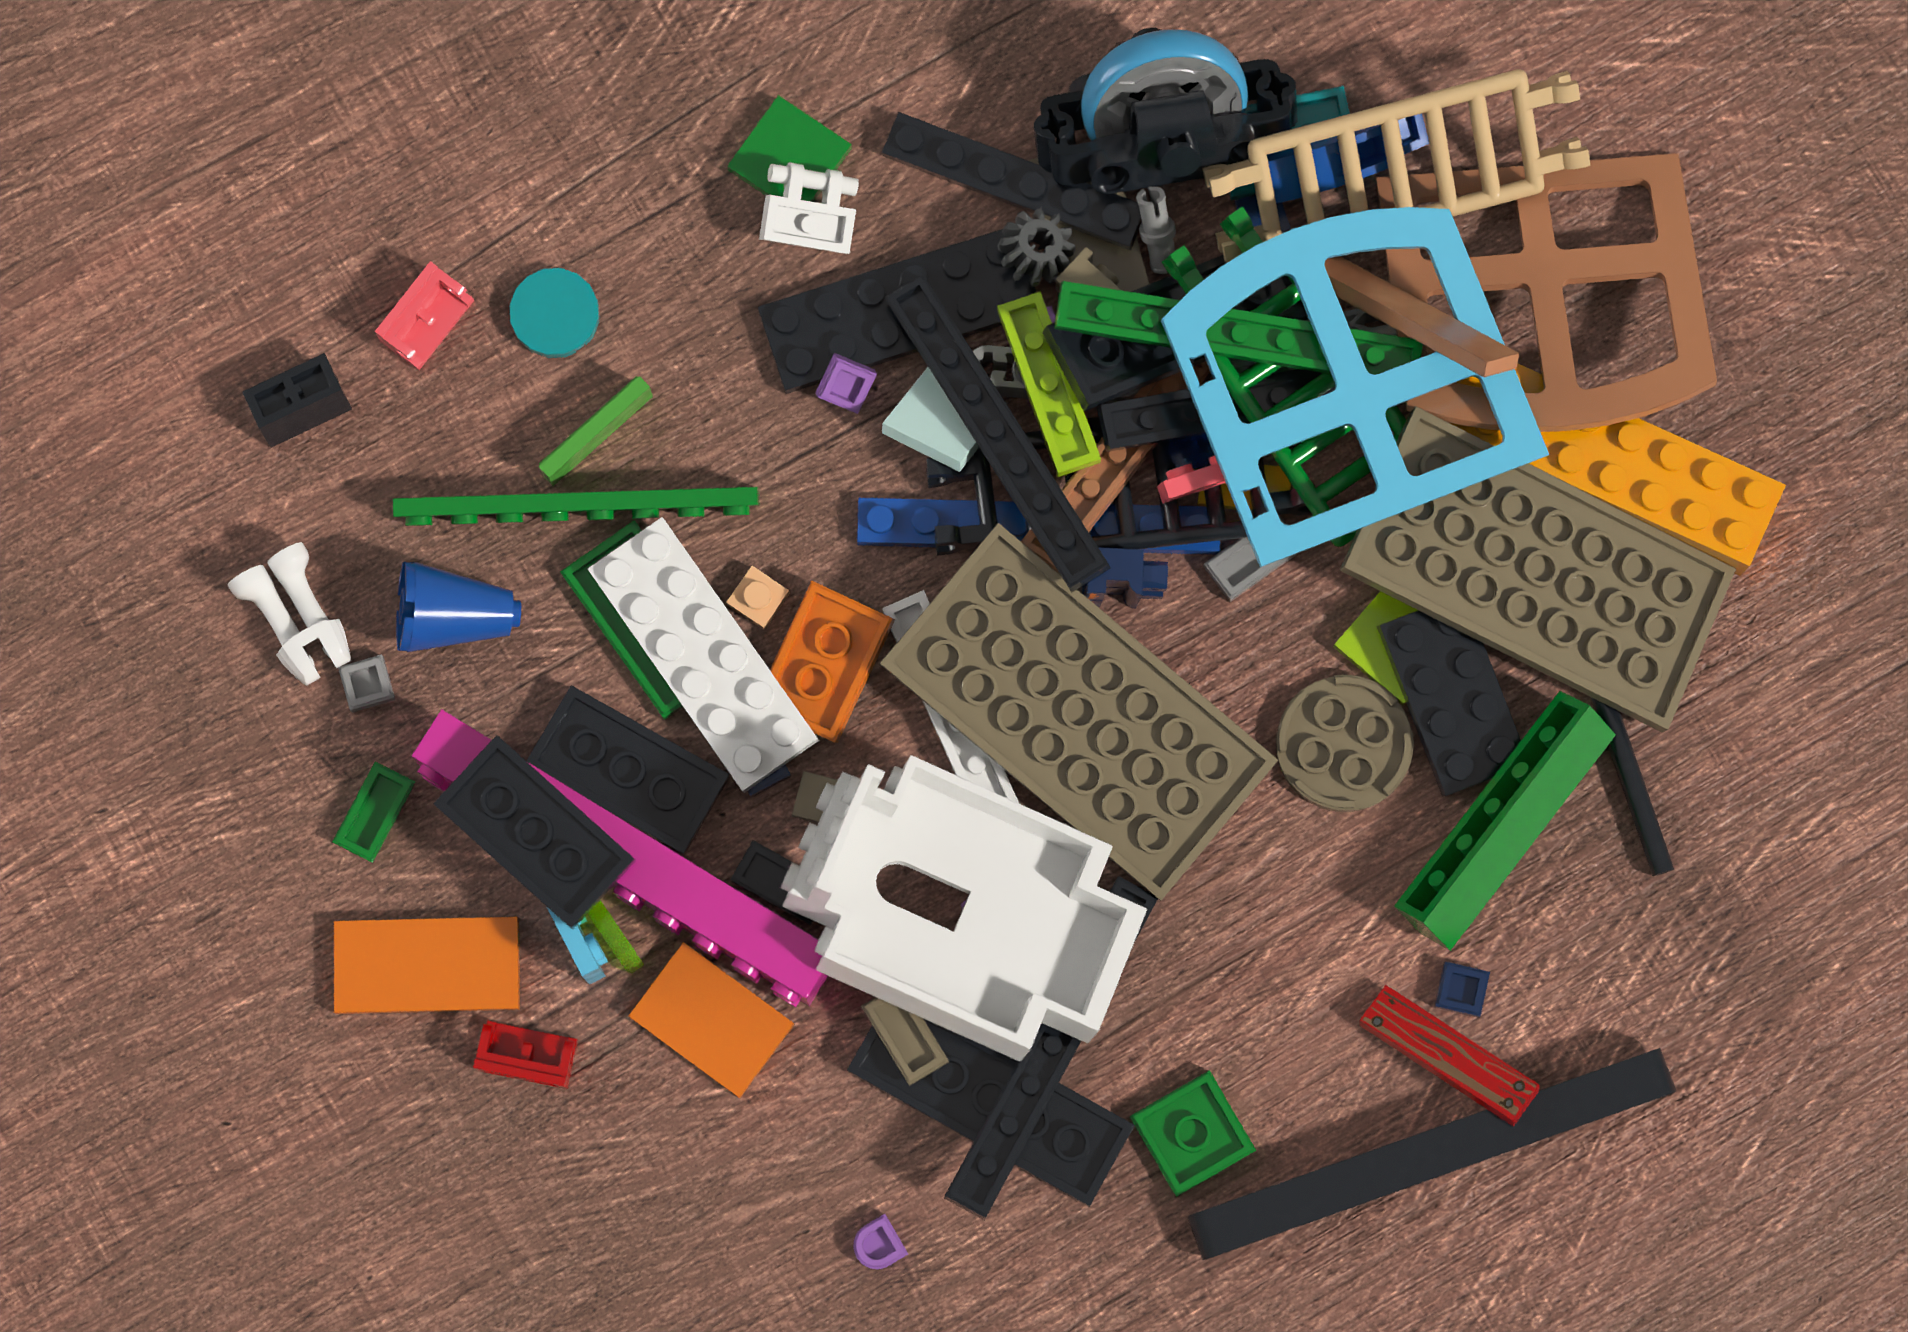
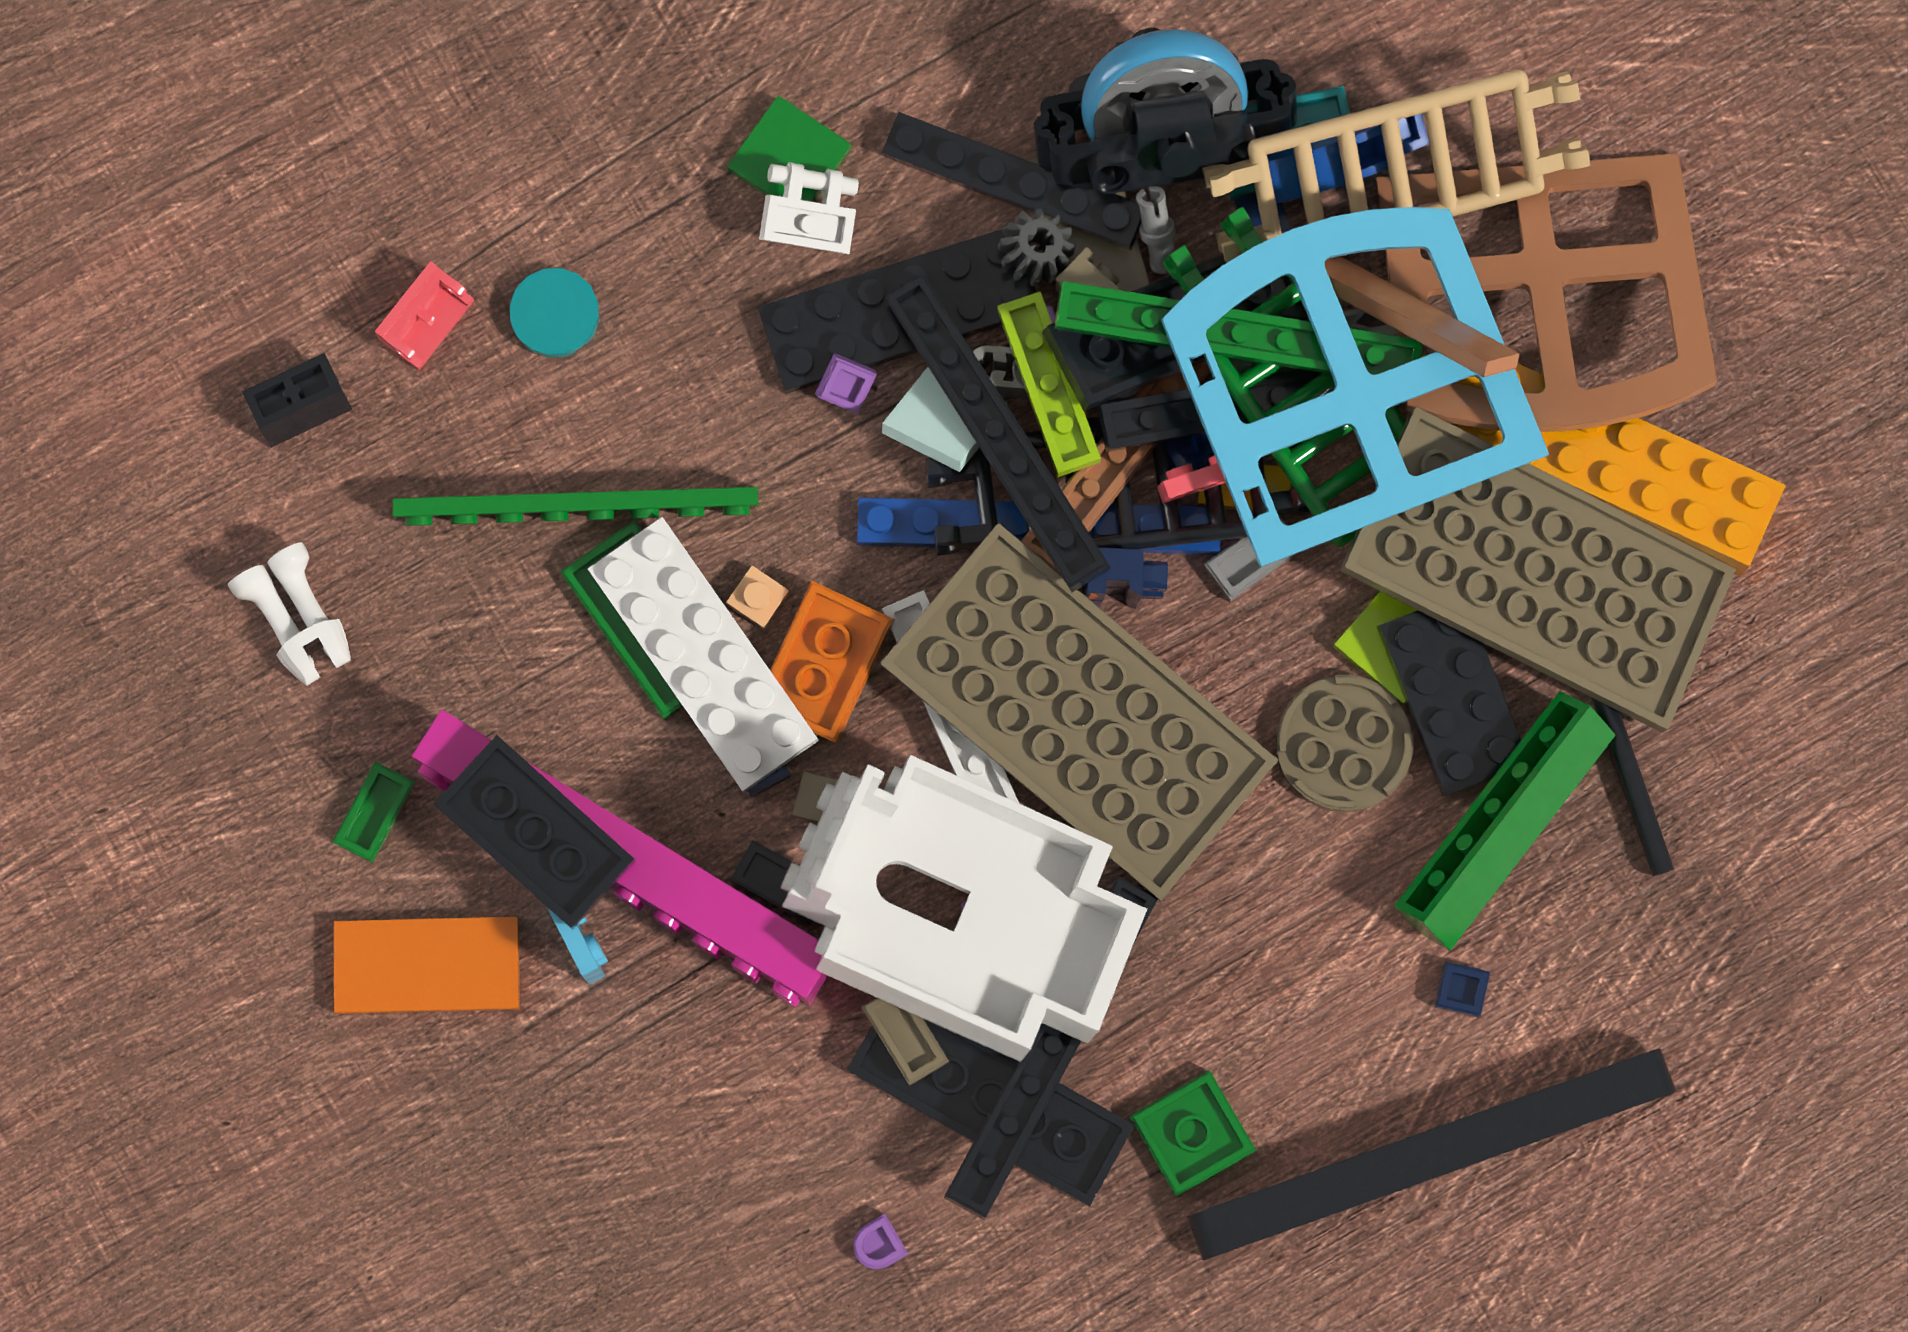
light grey tile [338,654,396,713] -> none
blue cone [396,561,521,652] -> none
red hinge [473,1021,578,1089] -> none
black plate [527,685,730,855] -> none
bright green tile [538,376,653,486] -> none
clear neon green tile [588,900,644,974] -> none
orange tile [629,942,795,1099] -> none
red tile [1359,985,1540,1126] -> none

